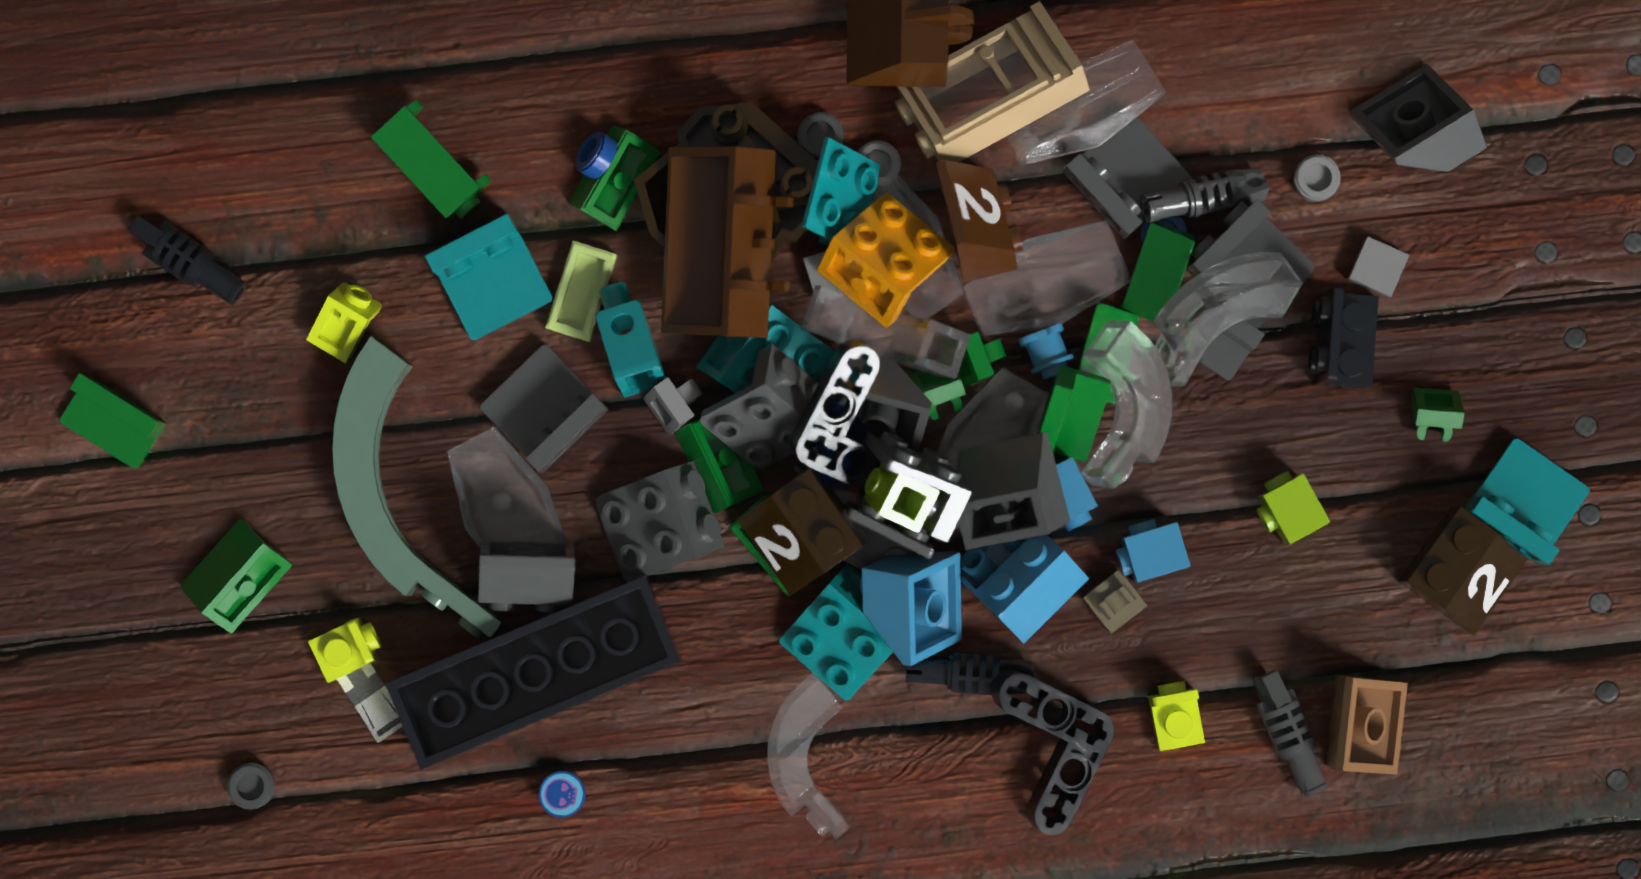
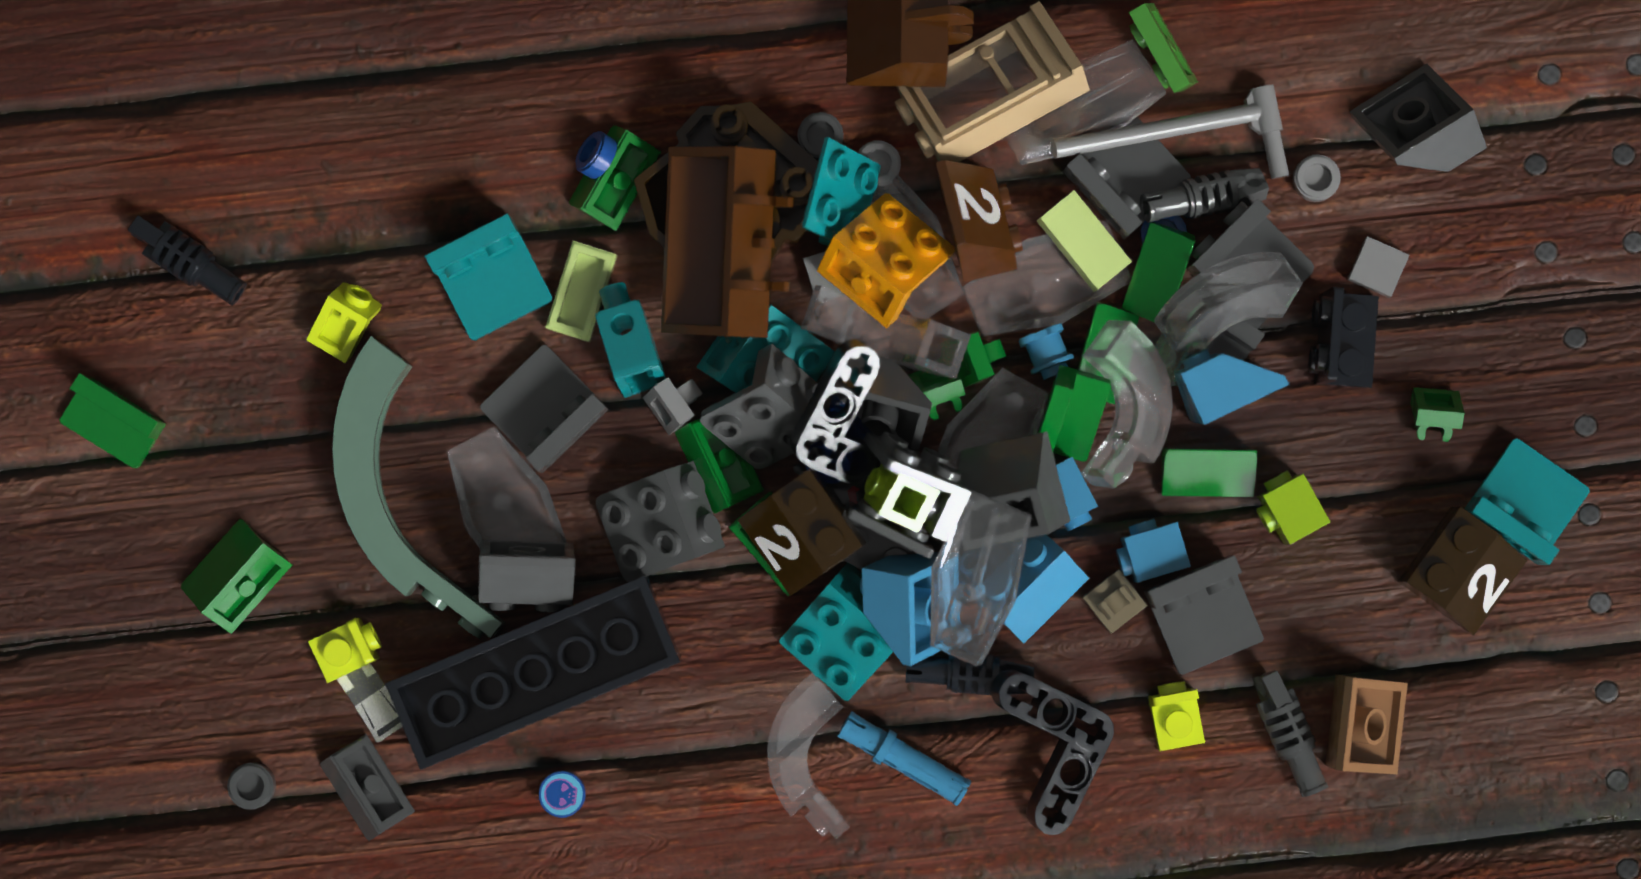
green brick [371,99,492,223] -> none
none -> dark grey slope [320,734,415,841]
none -> dark azure pin [837,711,971,806]
none -> clear piece [930,491,1031,666]
none -> yellowish green tile [1036,190,1132,292]
none -> light grey bar [1051,85,1289,179]
none -> bright green plate [1129,3,1198,93]
none -> dark grey bracket [1144,555,1264,675]
none -> green slope [1161,449,1257,497]
none -> dark azure slope [1174,349,1289,425]

